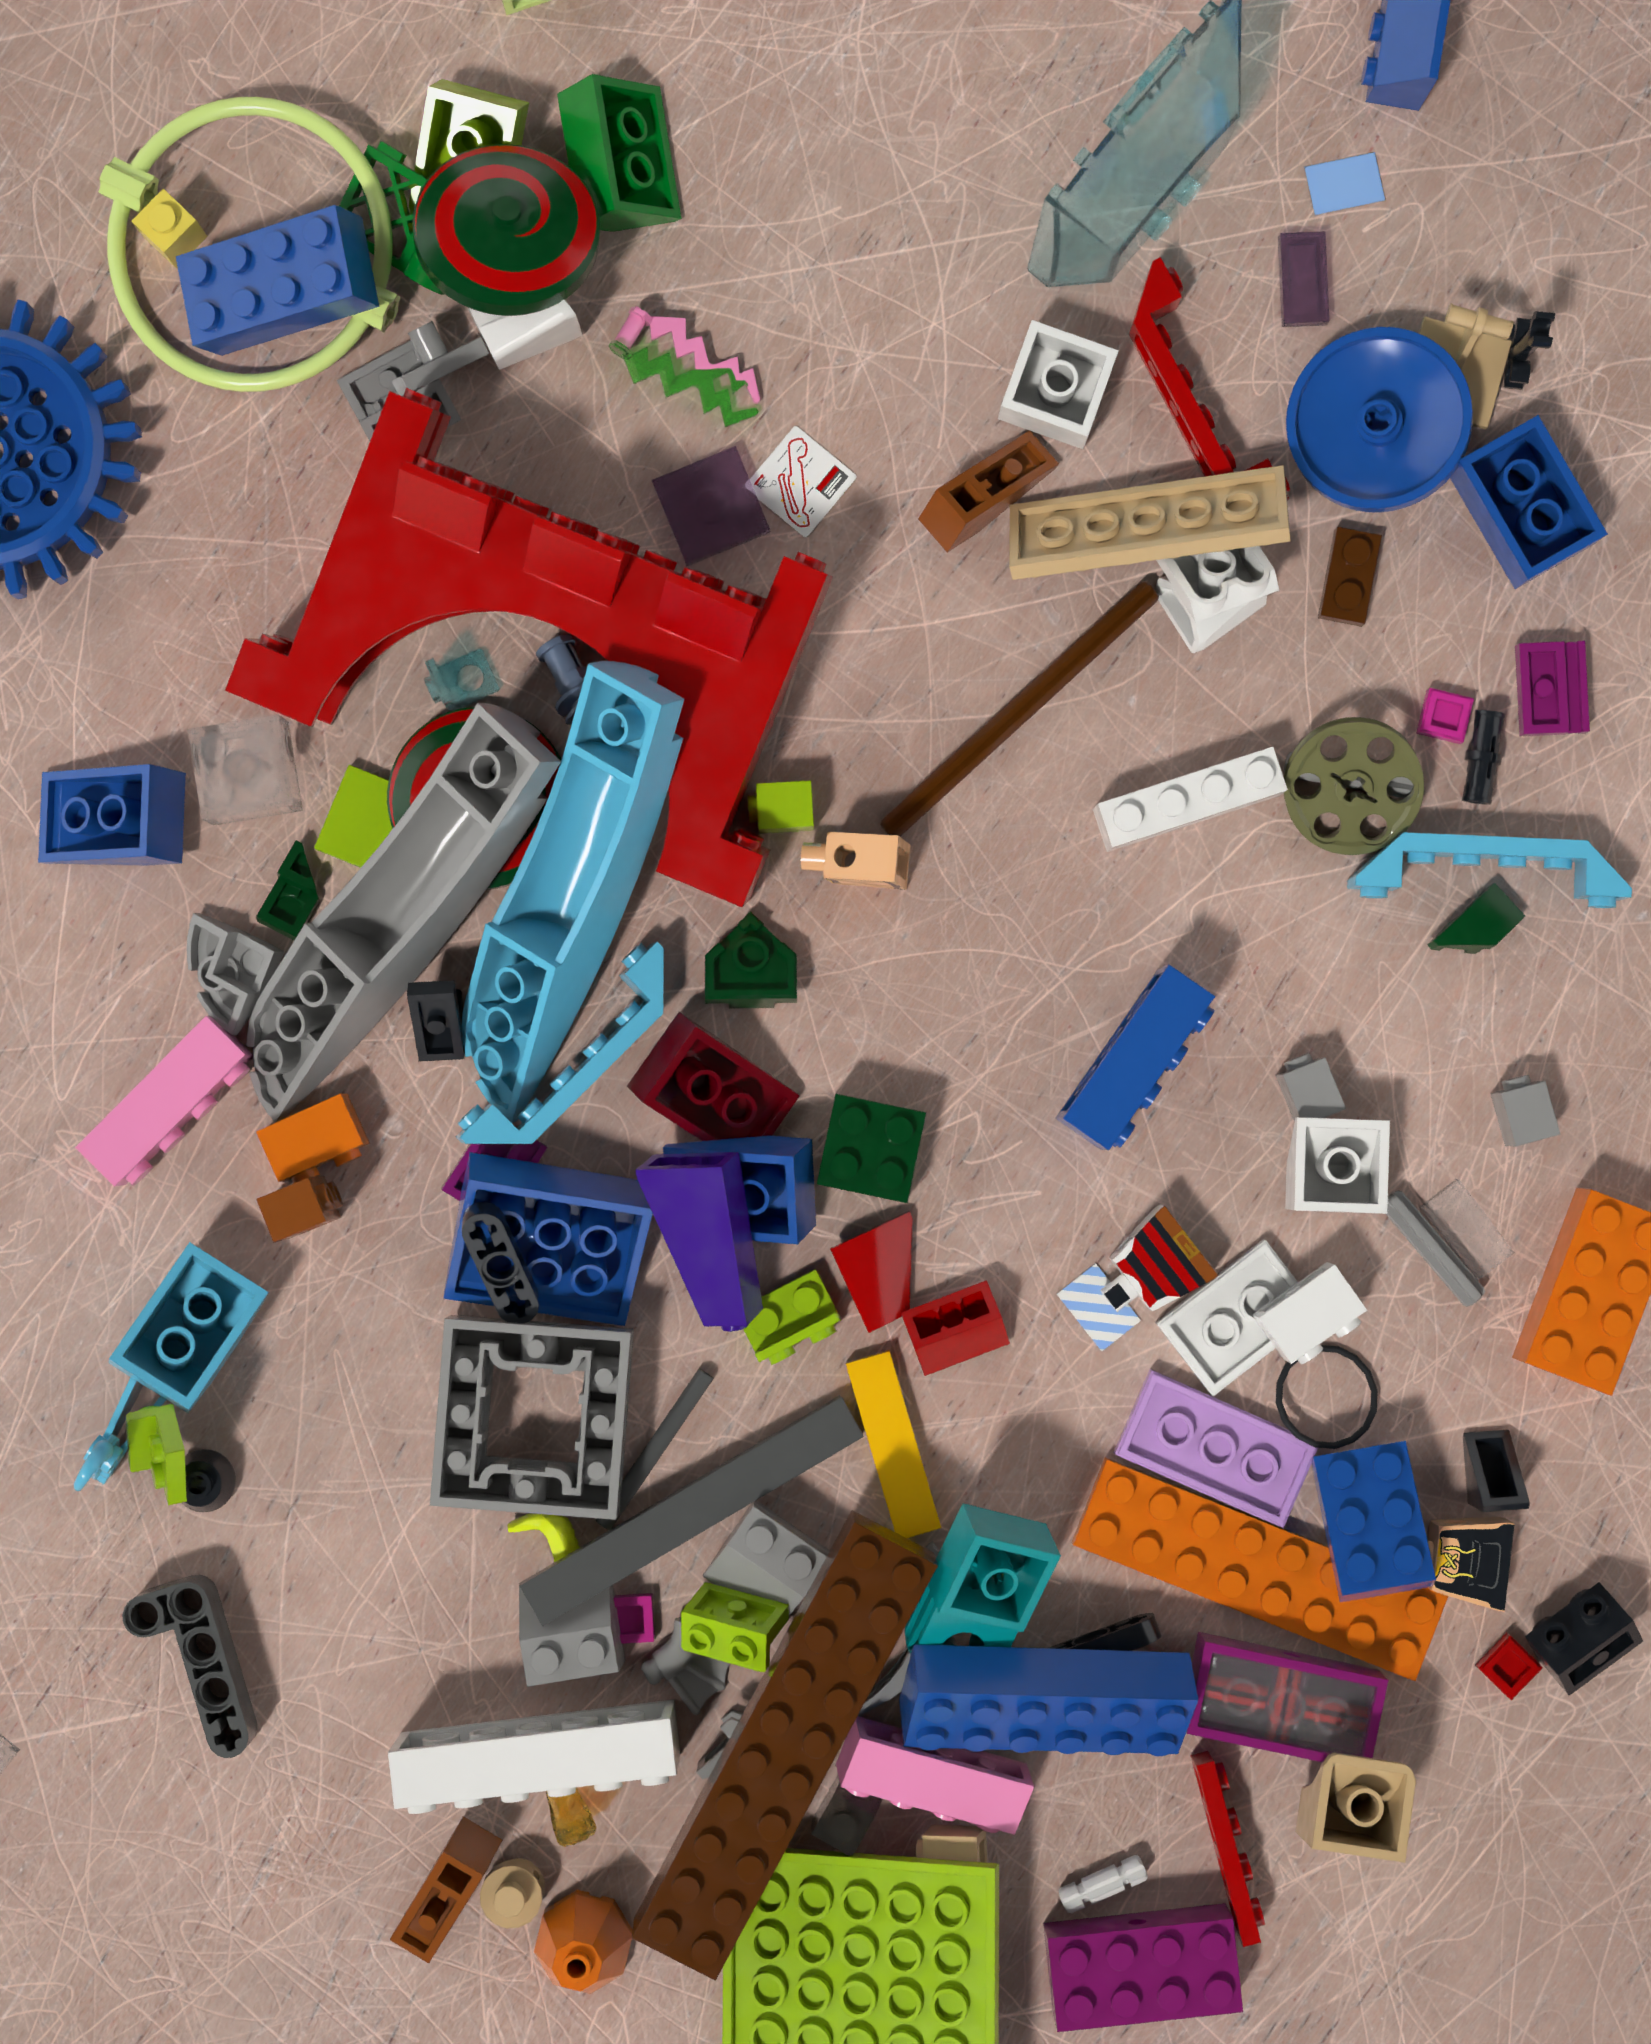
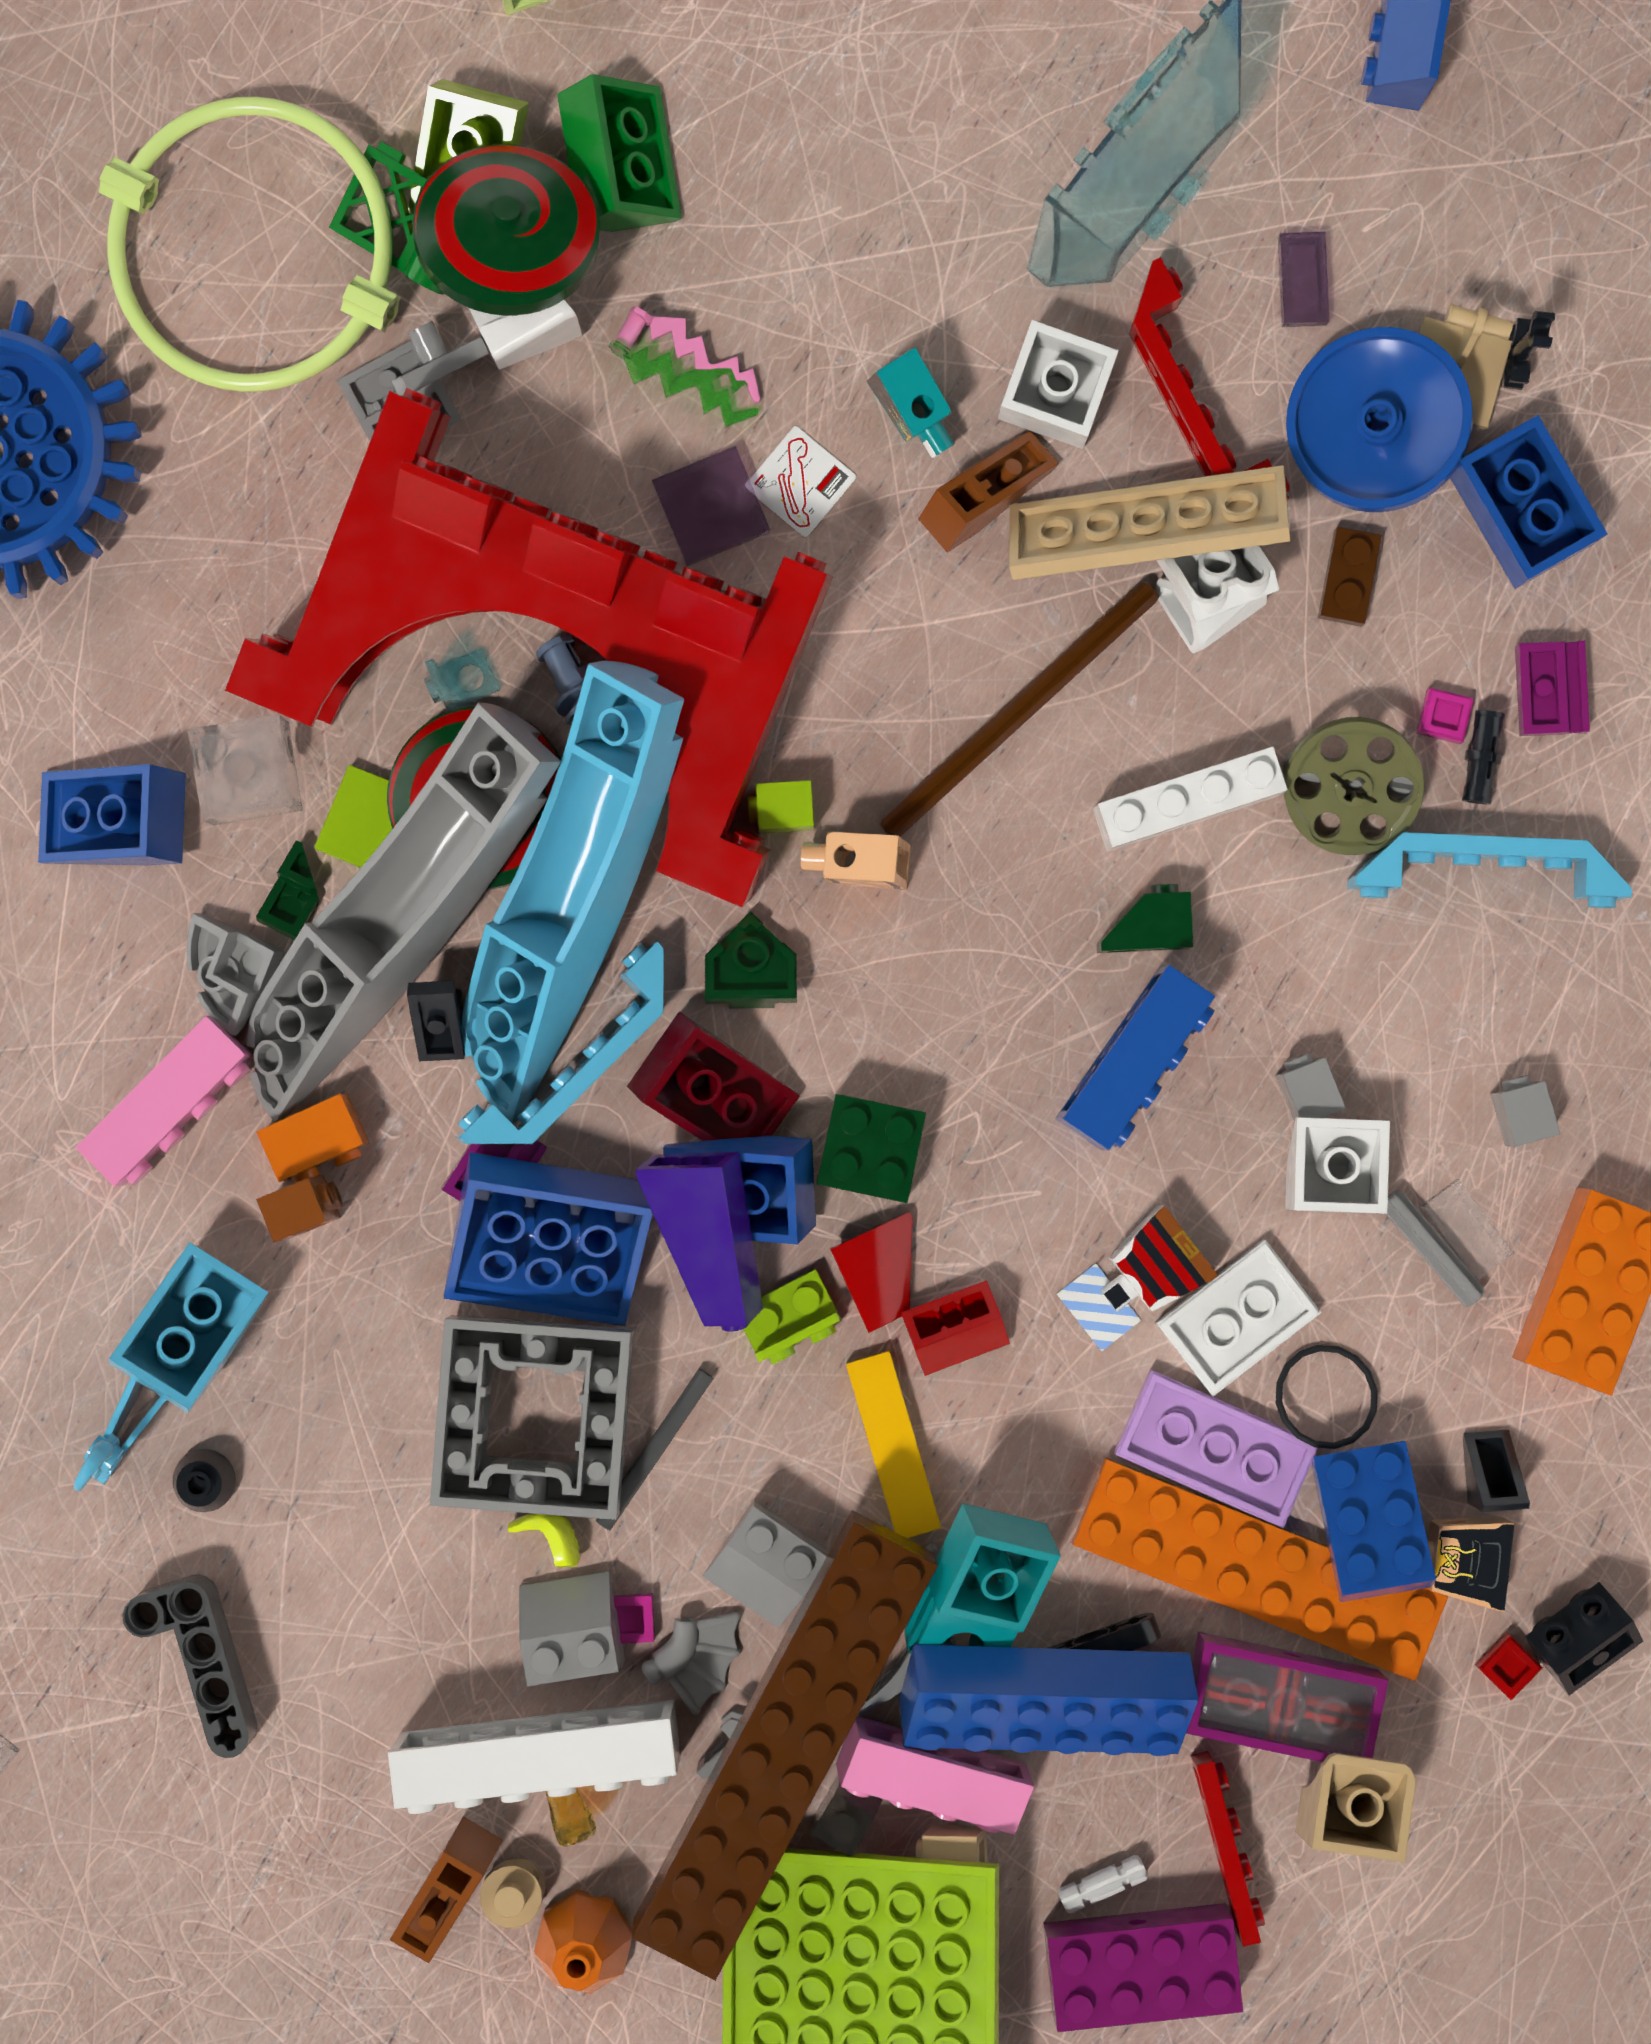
lime bracket [126,1404,187,1505] -> none
light yellow brick [131,189,208,268] -> none
blue brick [176,205,379,356] -> none
black beam [462,1202,539,1323] -> none
dark grey tile [519,1395,864,1626] -> none
lime bracket [681,1582,789,1672] -> none
white brick [1253,1262,1367,1364] -> none
light blue sticker [1304,152,1385,215] -> none
dark green slope [1427,883,1525,954] -> none
none -> teal torso [866,347,955,458]
none -> dark green slope [1096,884,1193,954]

